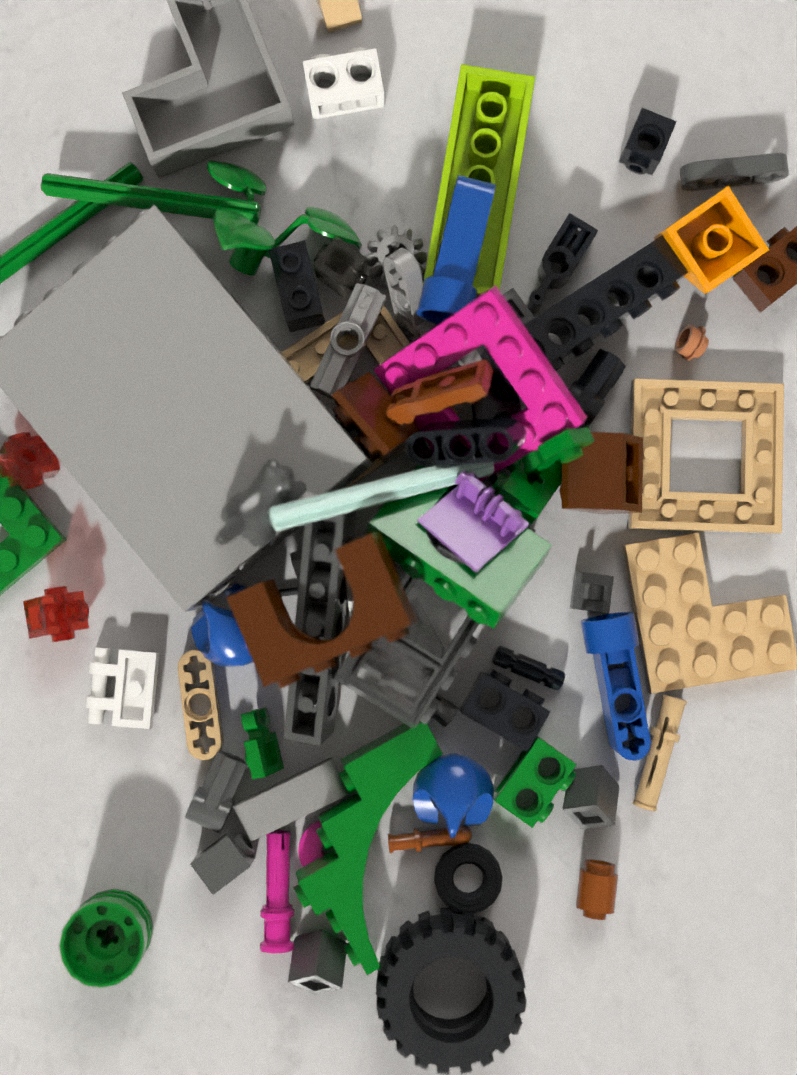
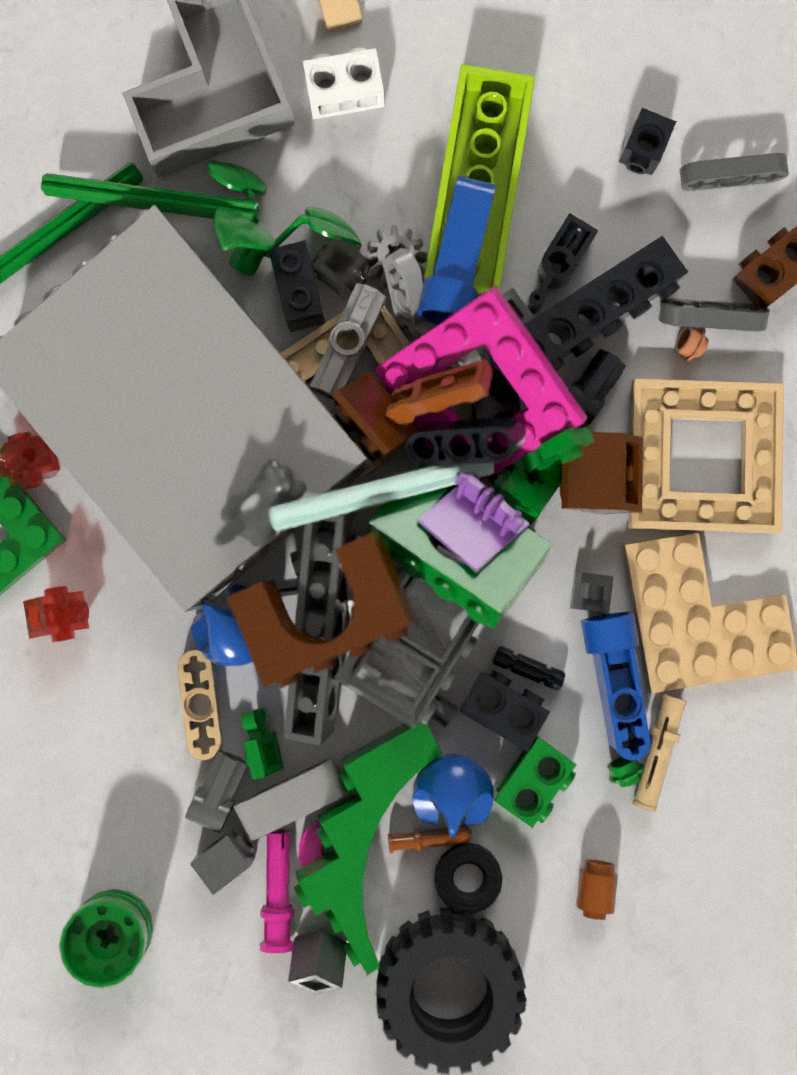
white plate [85,647,160,729] -> none
dark grey panel [563,765,619,829] -> none
light orange slope [653,186,769,294] -> none
none -> green plate [607,756,644,787]
none -> dark grey beam [658,299,770,331]

